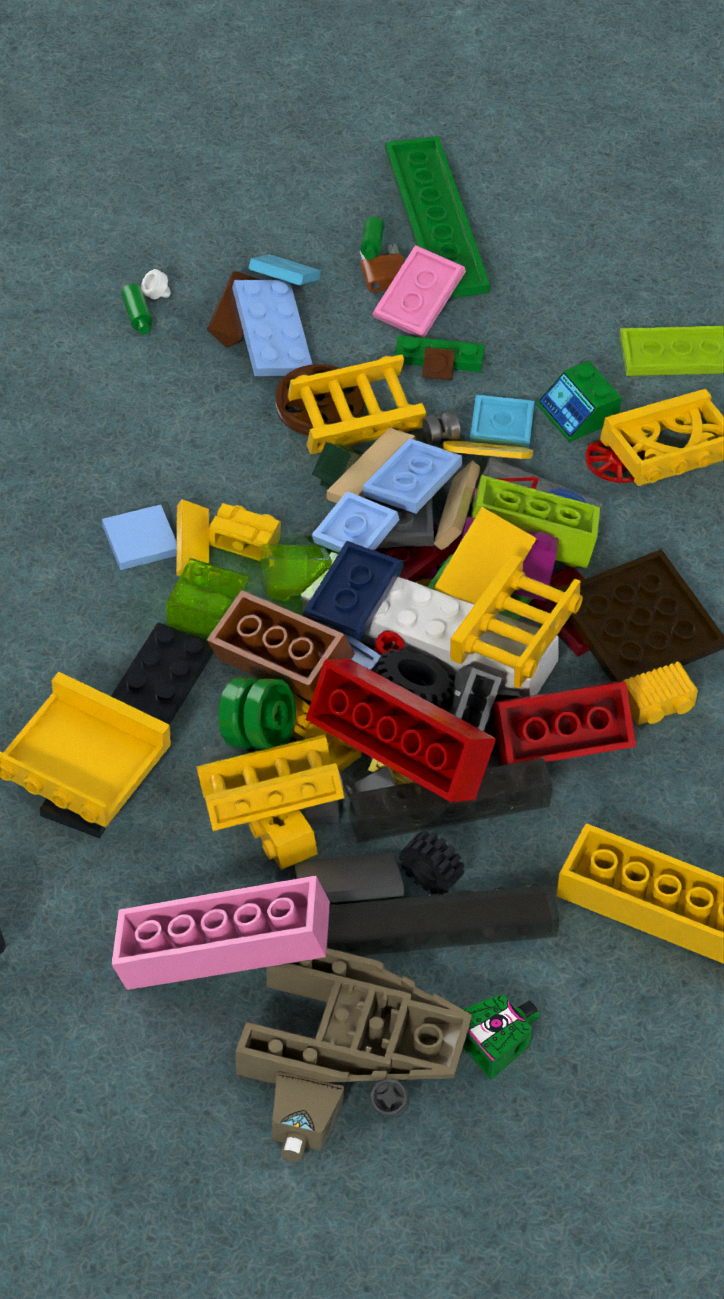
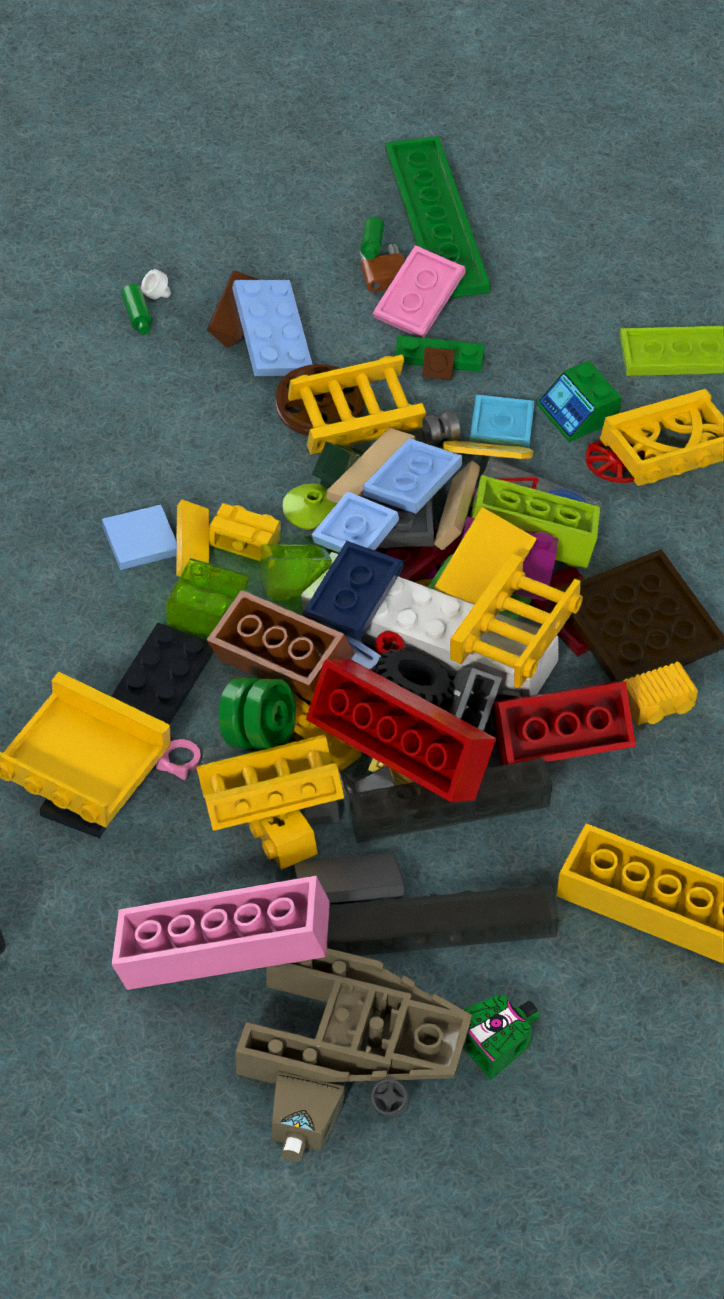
medium azure tile [249,254,322,285] -> none
black tyre [399,831,464,896] -> none
none -> bright pink piece [156,739,201,780]
none -> lime dish [282,483,337,530]

